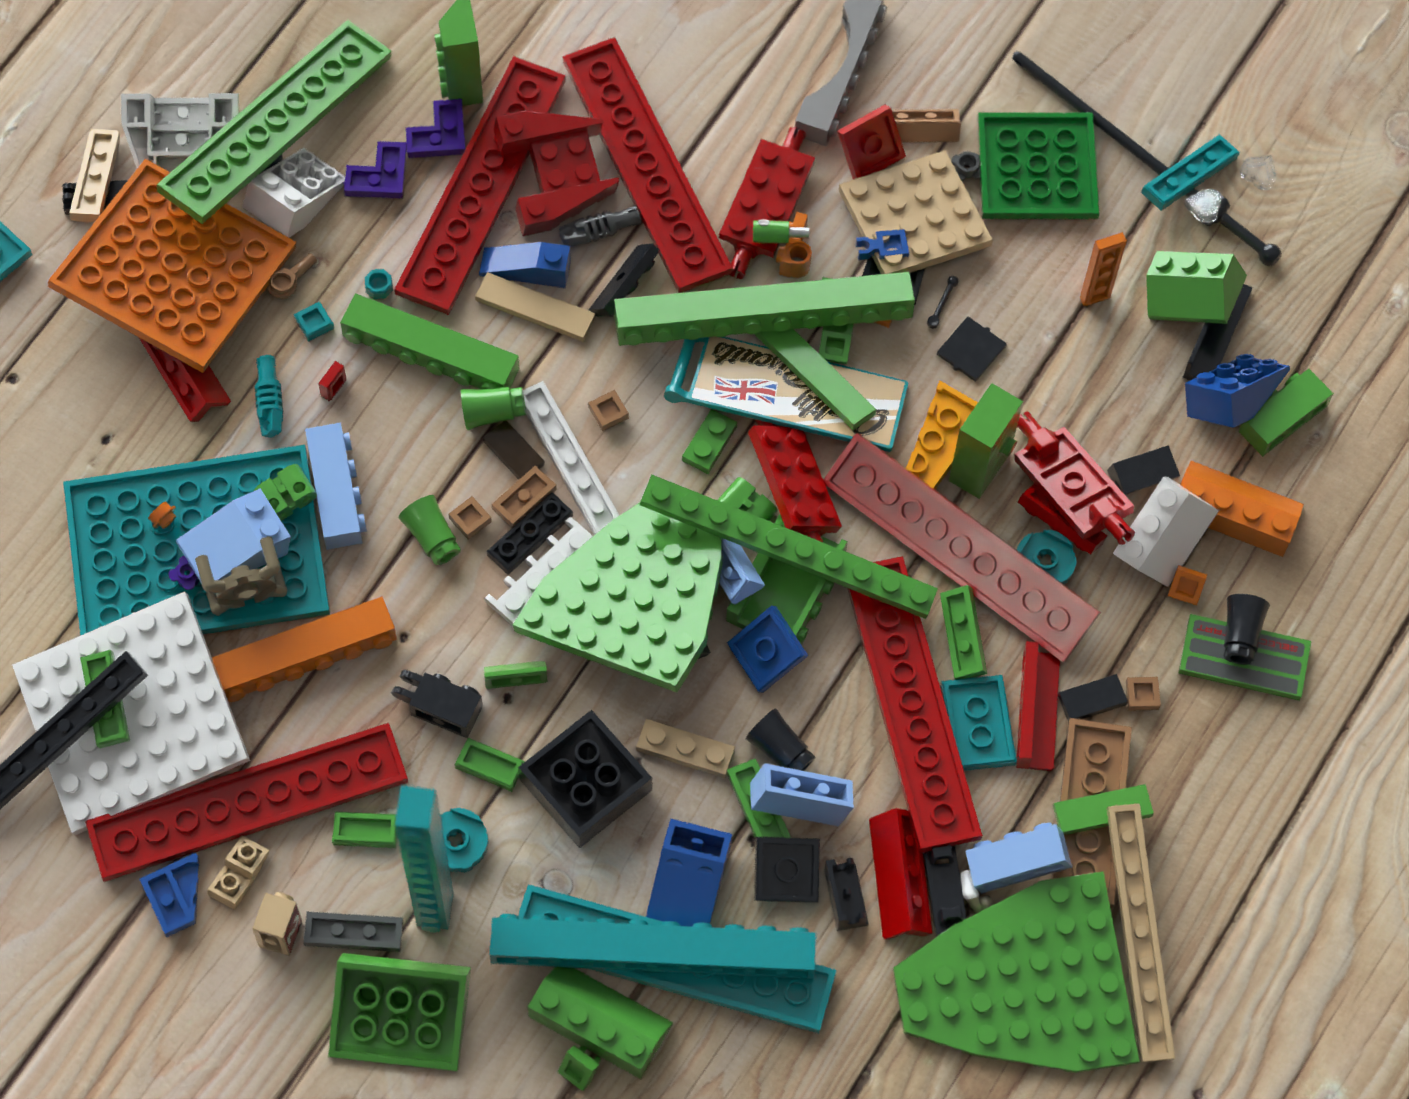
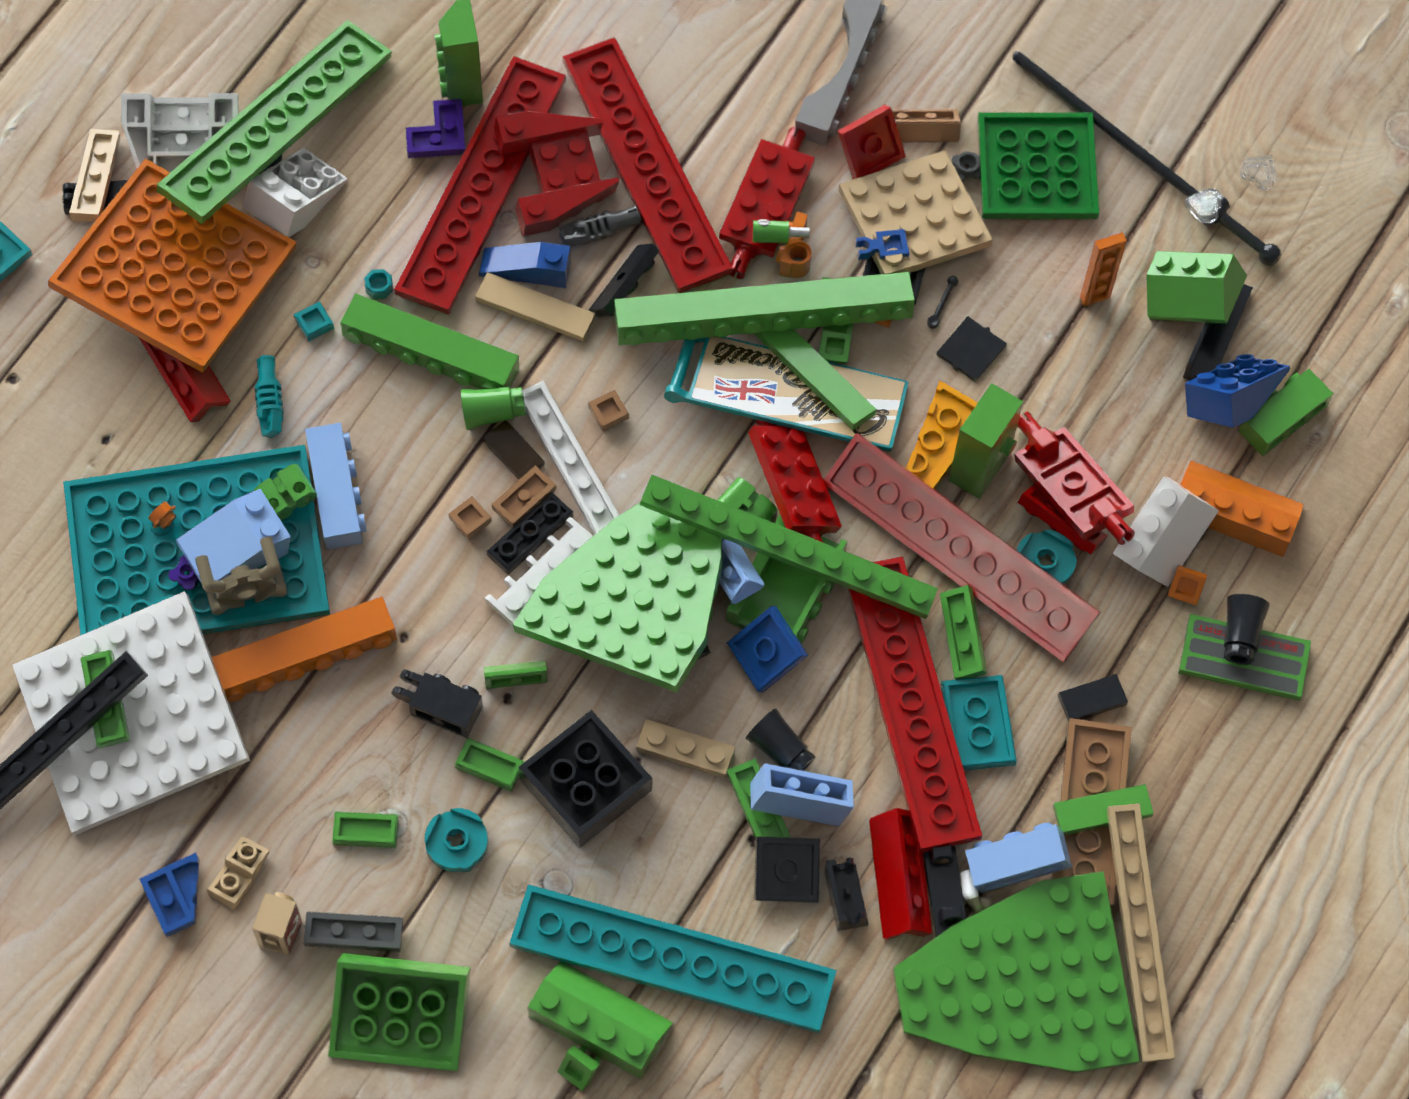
red plate [85,722,409,882] -> none
medium nougat plate [267,253,317,299] -> none
red tile [318,361,347,401] -> none
dark purple plate [344,141,407,199] -> none
teal brick [395,786,454,933] -> none
bright green plant [398,495,461,565] -> none
teal brick [489,914,816,979] -> none
blue slope [646,818,732,927] -> none
bright green plate [682,409,737,474] -> none
red panel [1016,641,1060,771] -> none
black hinge [1107,445,1180,495] -> none
medium nougat plate [1126,677,1161,711] -> none
teal tile [1141,134,1240,211] -> none

